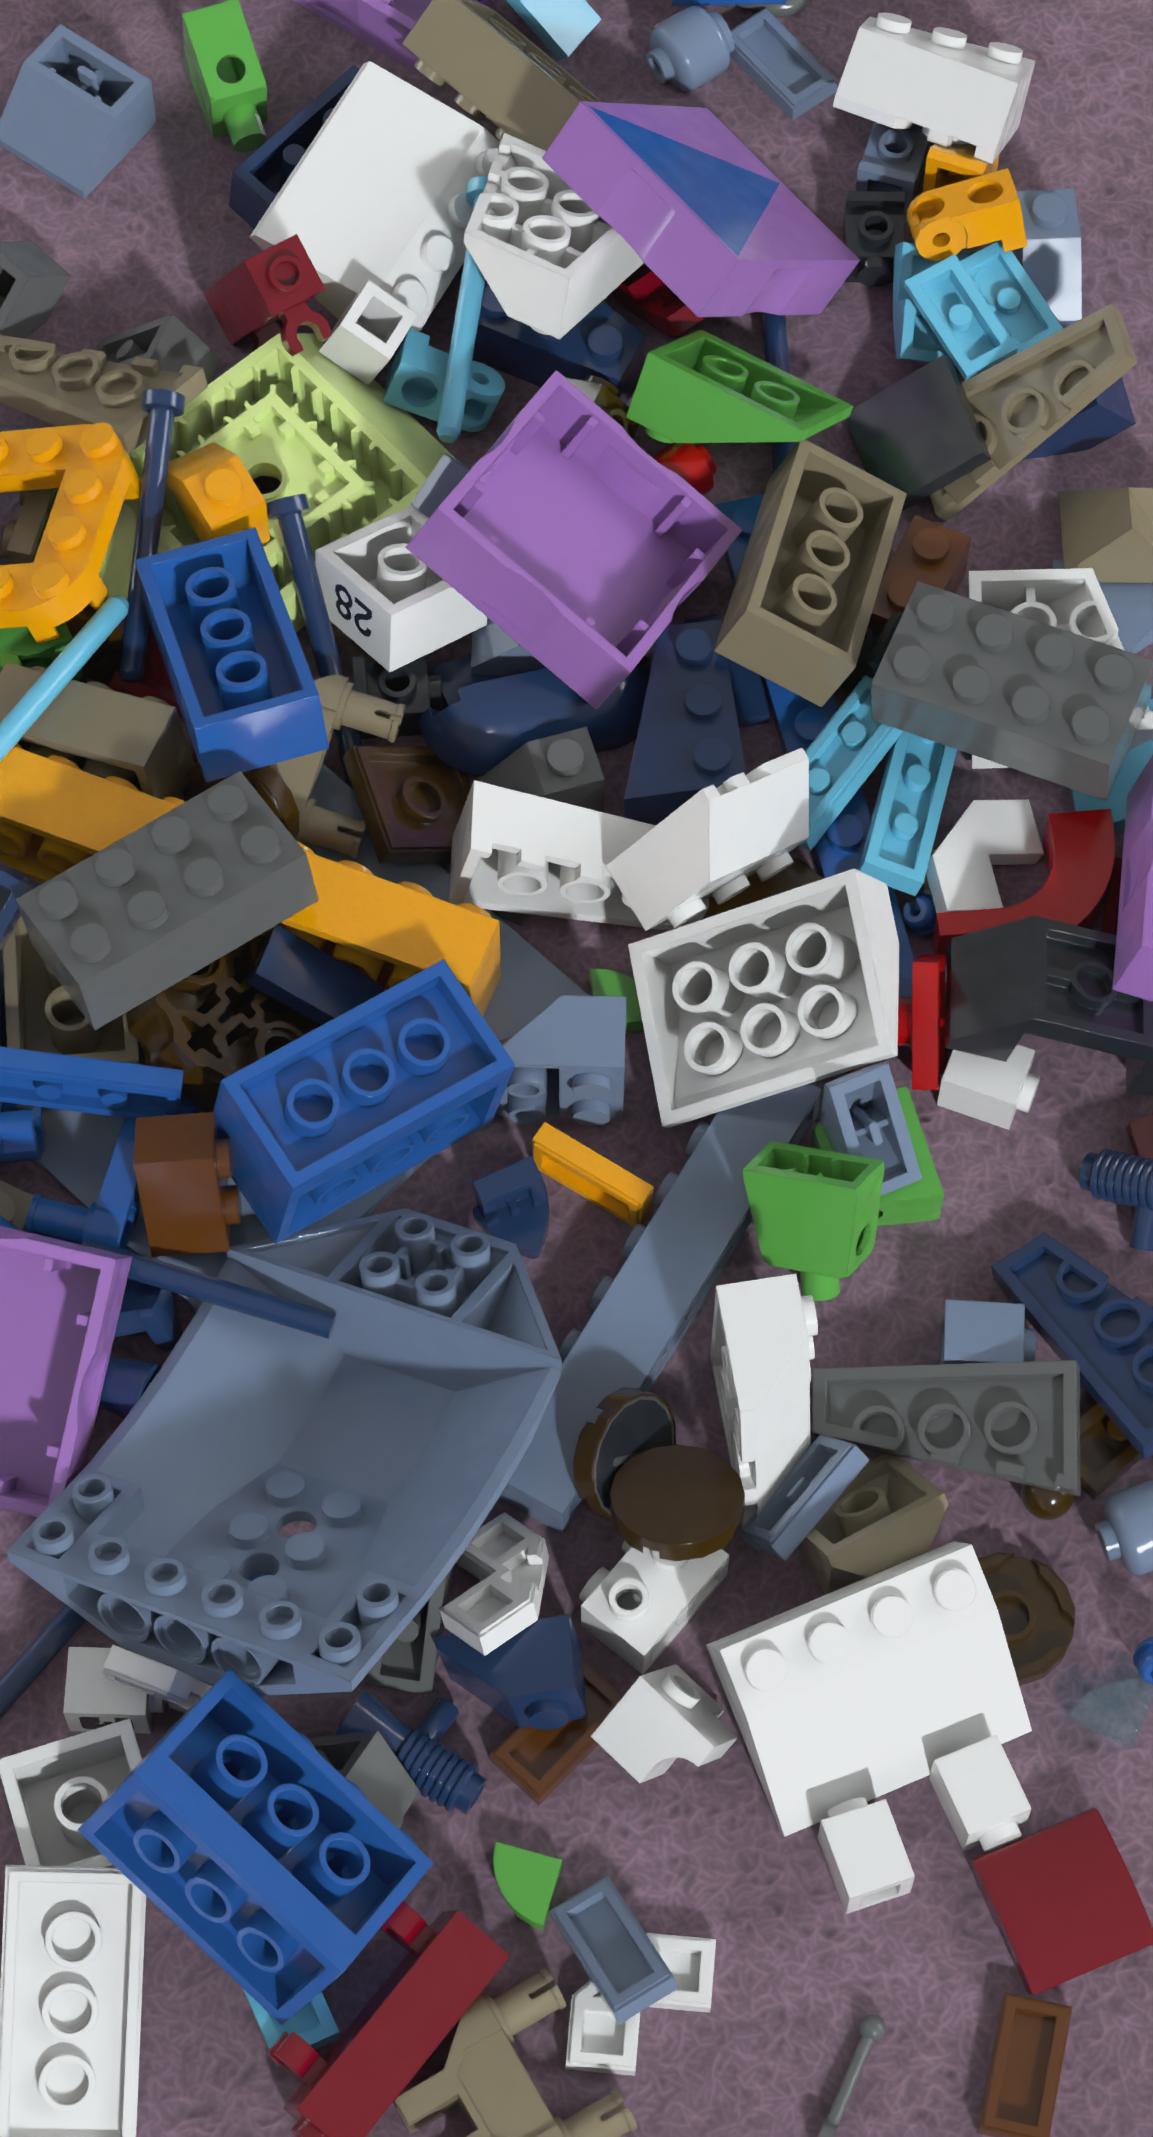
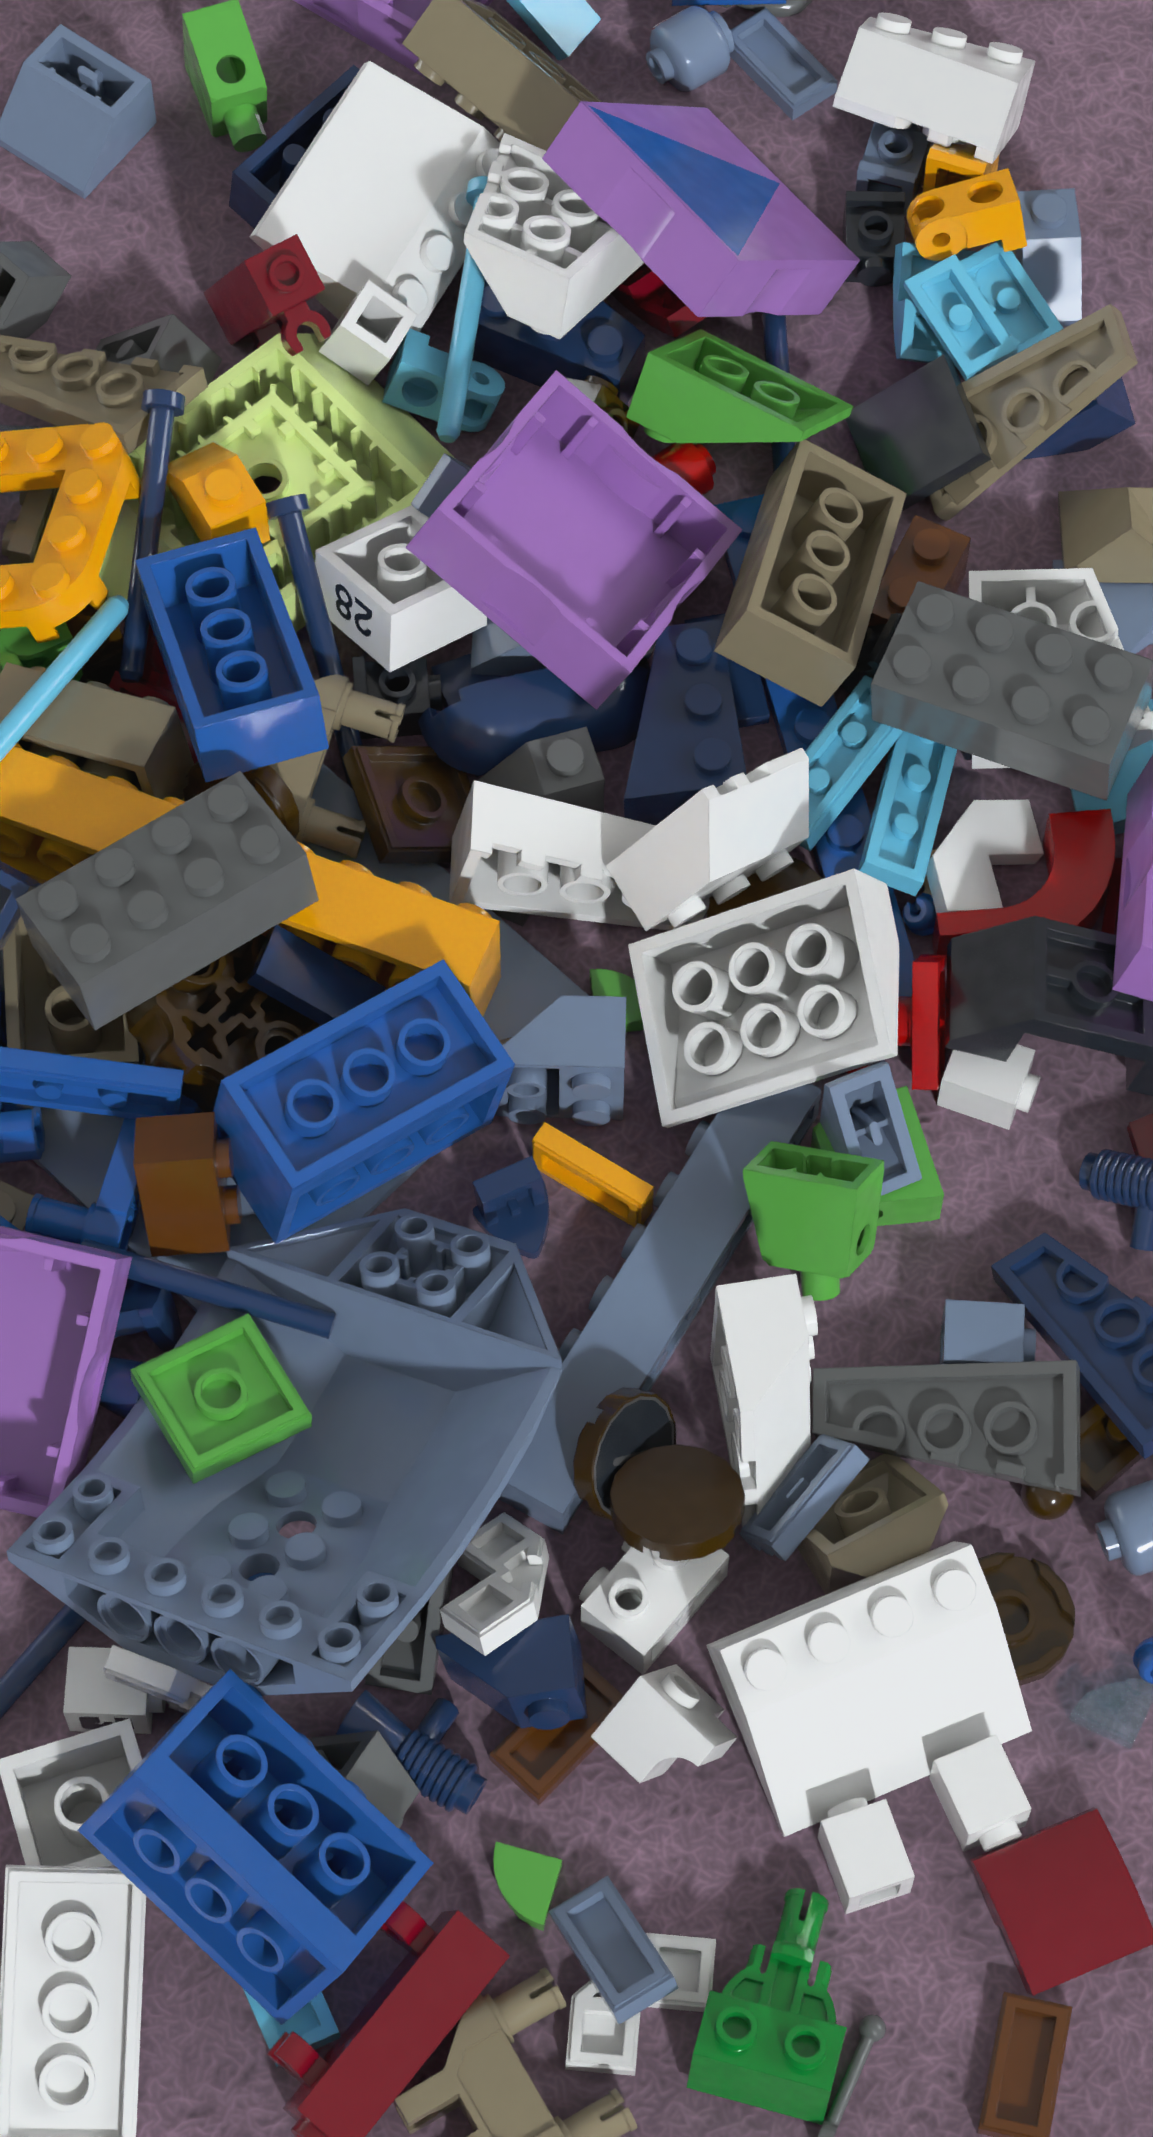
none -> bright green tile [130,1313,312,1484]
none -> green brick [686,1888,847,2125]

